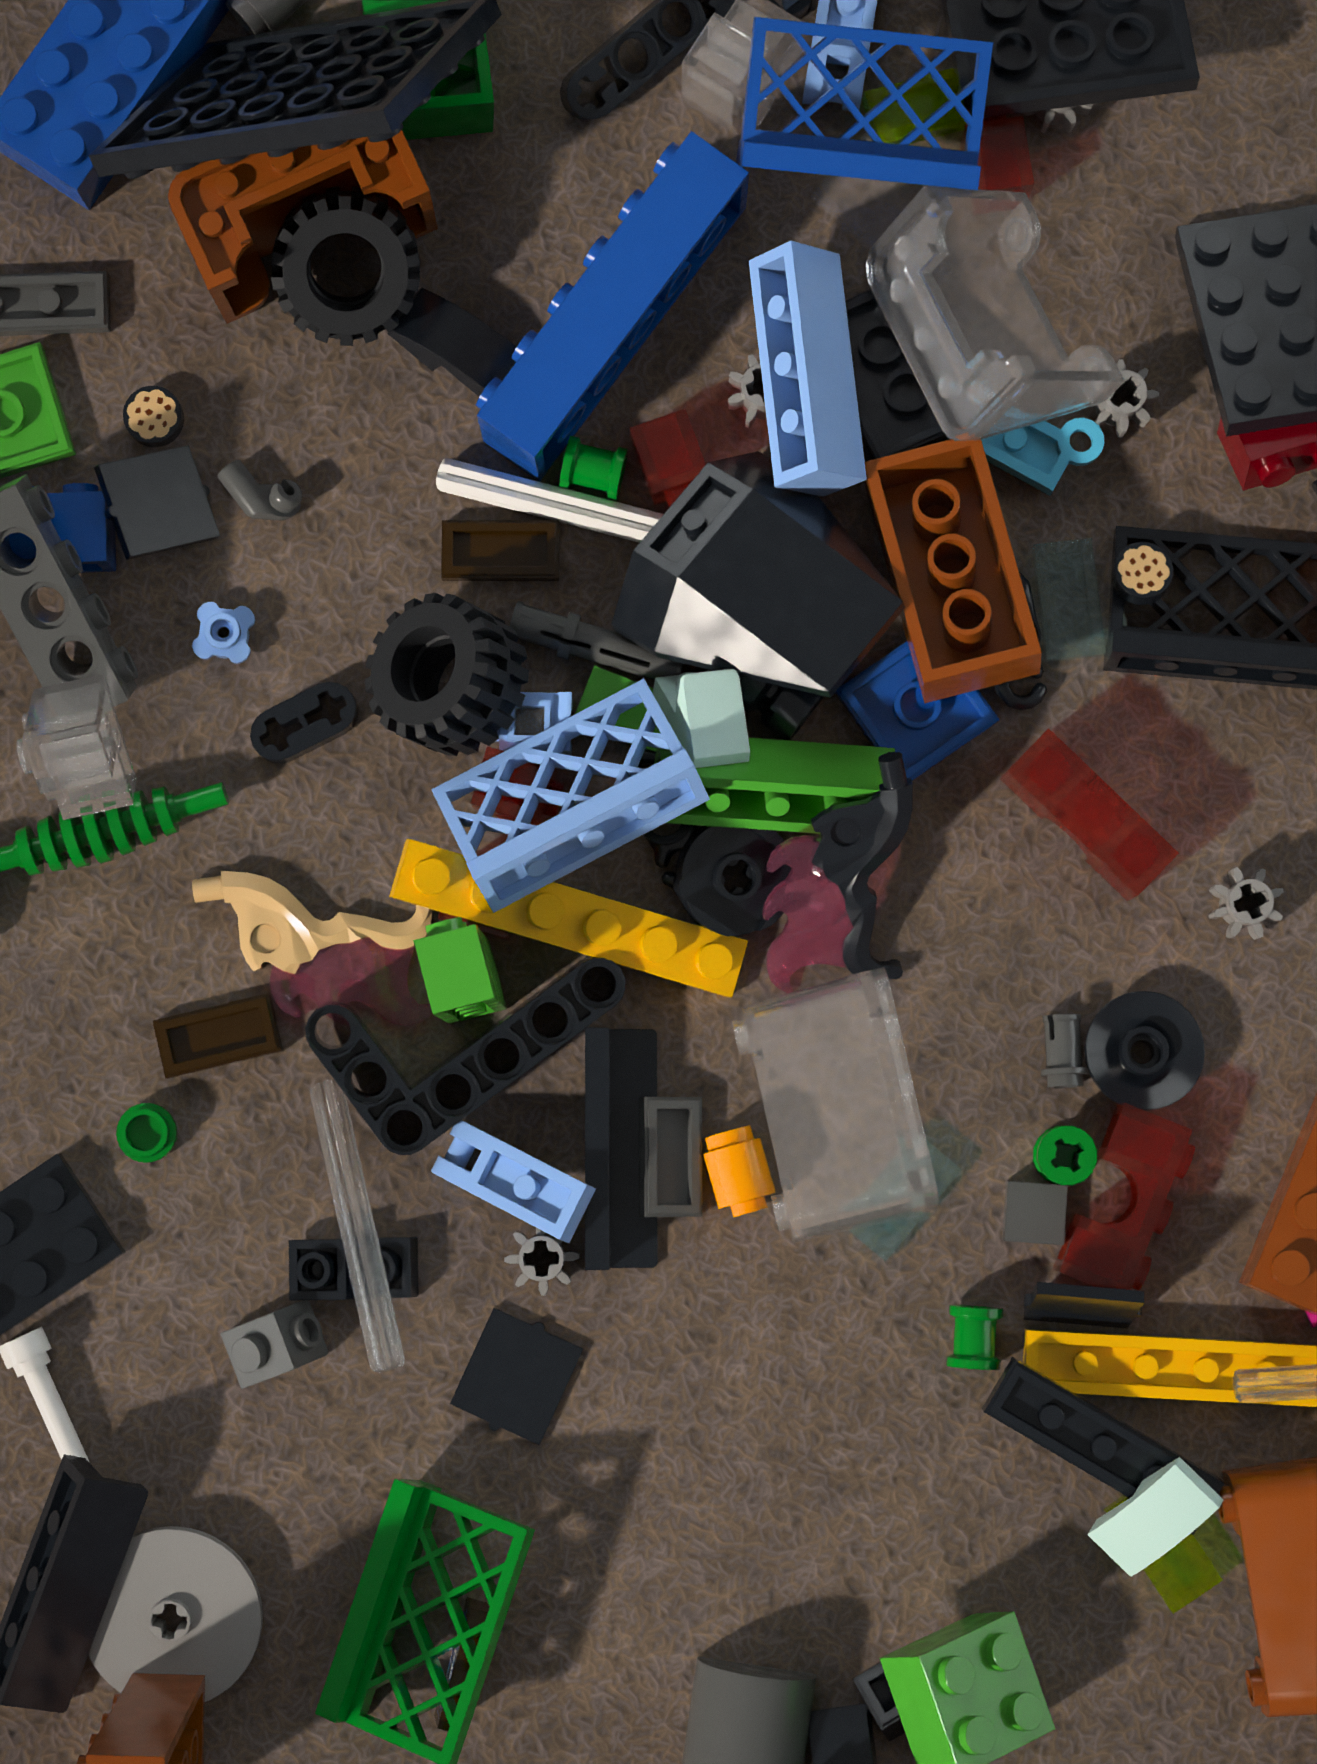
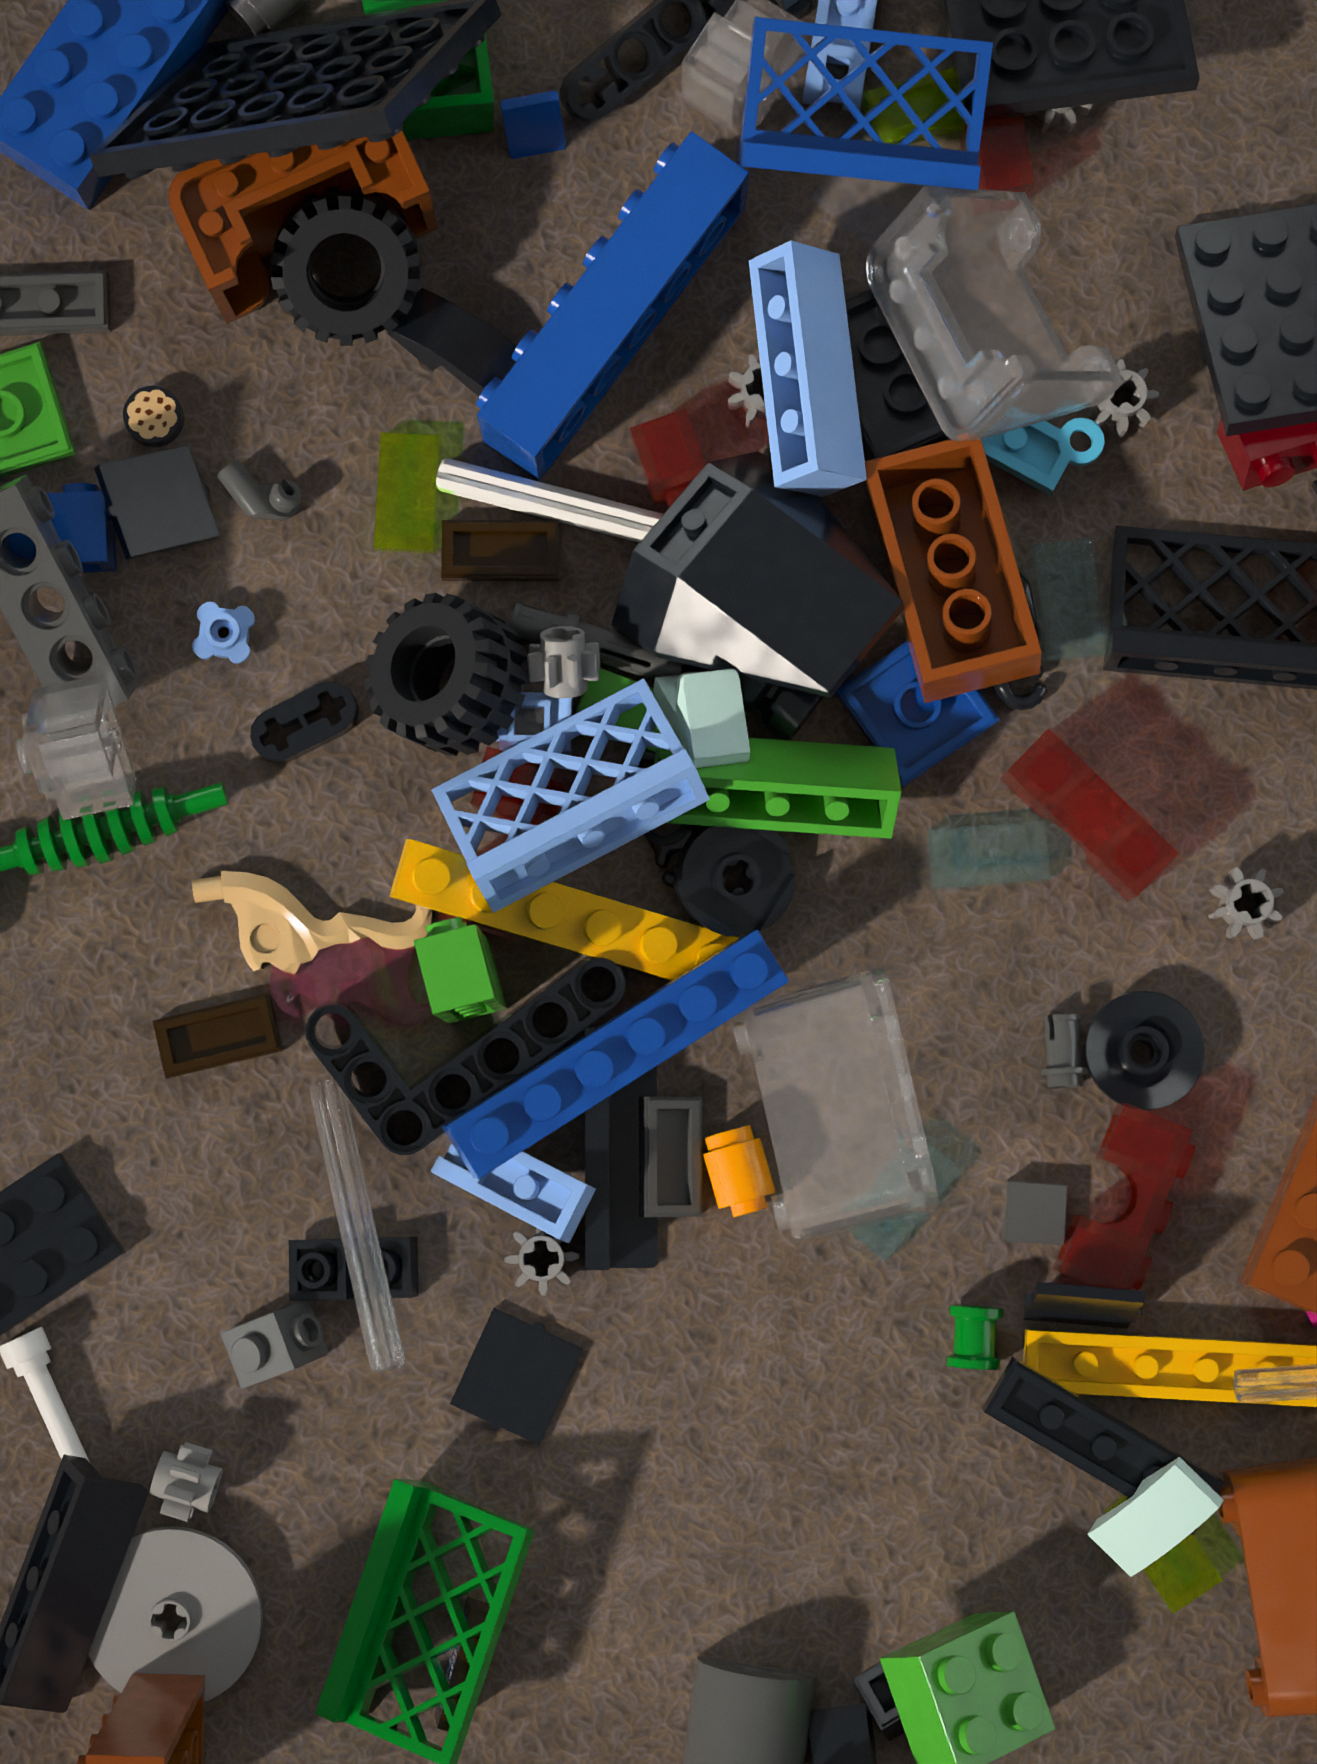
green plate [116,1103,177,1163] -> none
green bush [559,436,628,500] -> none
piece [762,752,913,994] -> none
green wheel [1033,1126,1097,1185] -> none
tile [1111,542,1173,605] -> none
none -> light grey gear [150,1442,223,1522]
none -> clear neon green tile [374,432,440,554]
none -> blue brick [441,930,789,1179]
none -> blue slope [500,90,566,159]
none -> light grey gear [527,626,600,698]
none -> clear light blue tile [926,821,1051,890]

